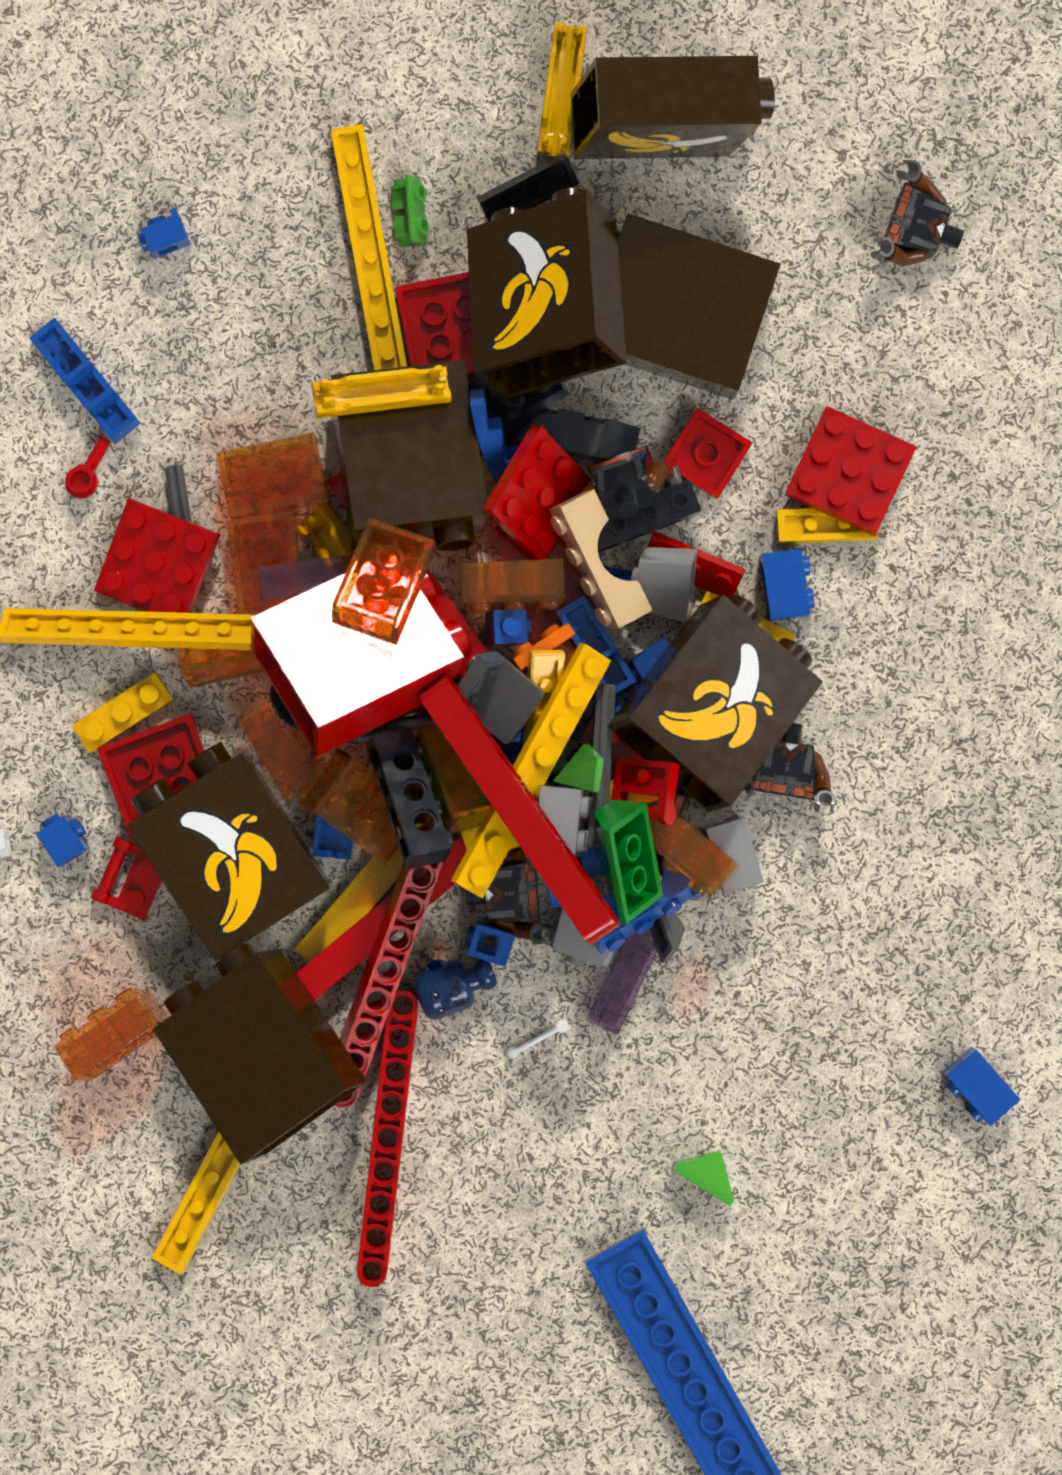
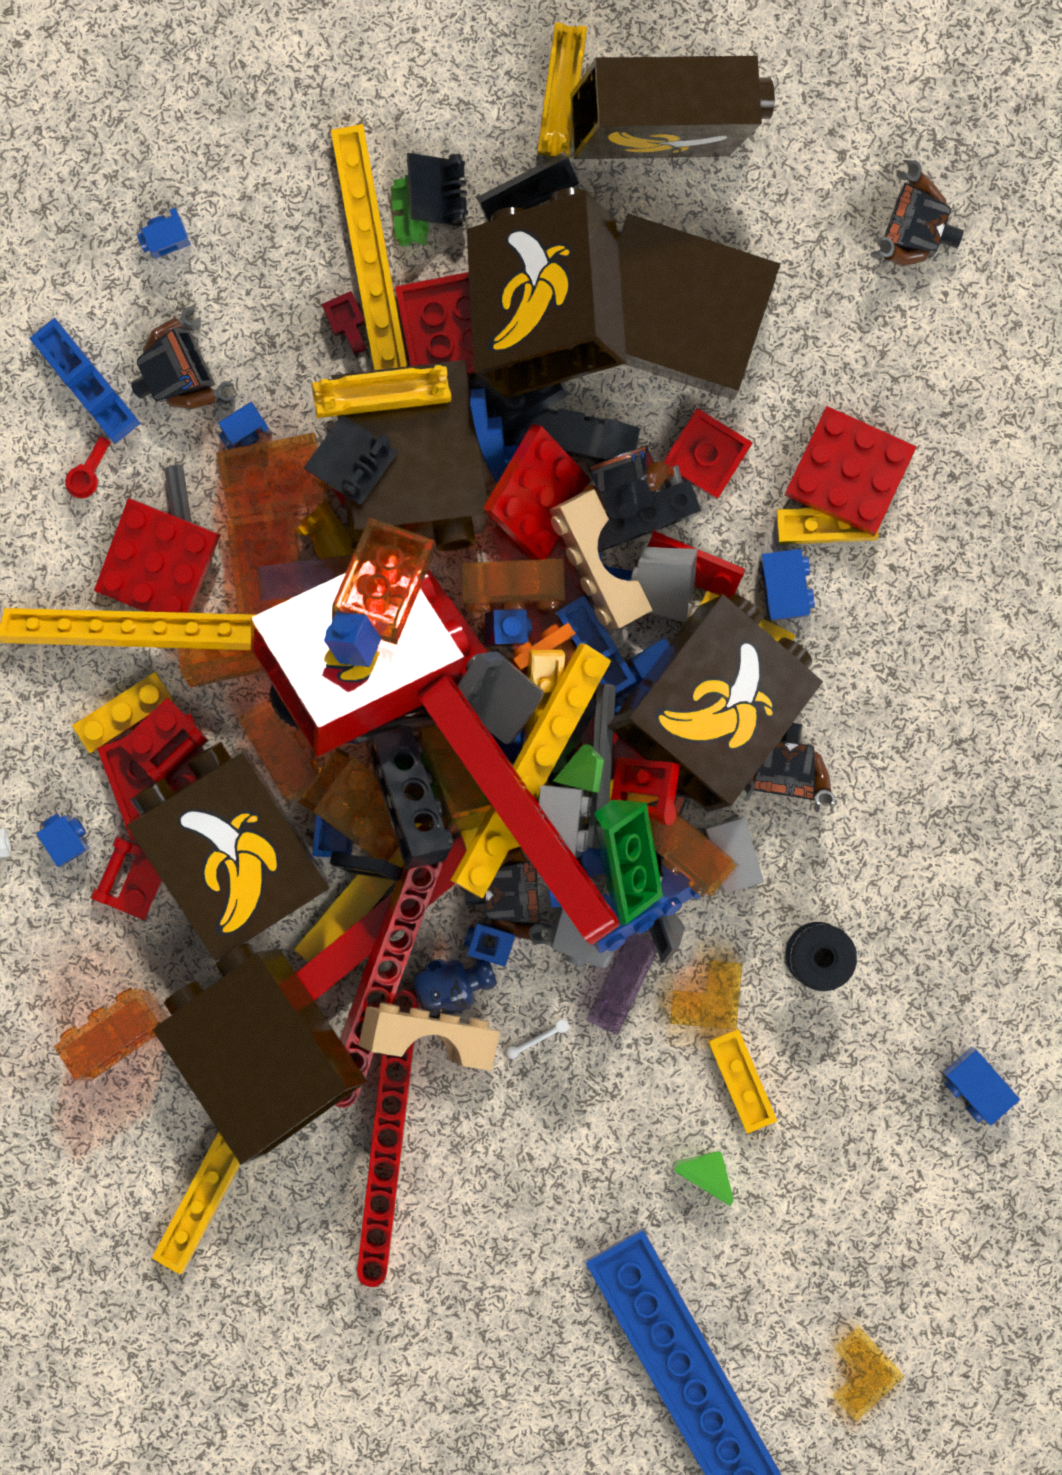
none -> red plate [119,697,209,782]
none -> torso [131,307,236,409]
none -> blue brick [218,401,272,451]
none -> black hinge [304,415,399,506]
none -> dark red plate [321,291,366,355]
none -> blue brick [324,611,382,667]
none -> black tile [329,852,404,881]
none -> tan arch [359,1003,500,1071]
none -> black hinge [407,153,468,226]
none -> clear yellow plate [670,960,743,1030]
none -> yellow plate [708,1028,777,1134]
none -> black hose [785,922,857,991]
none -> clear yellow plate [833,1325,905,1422]

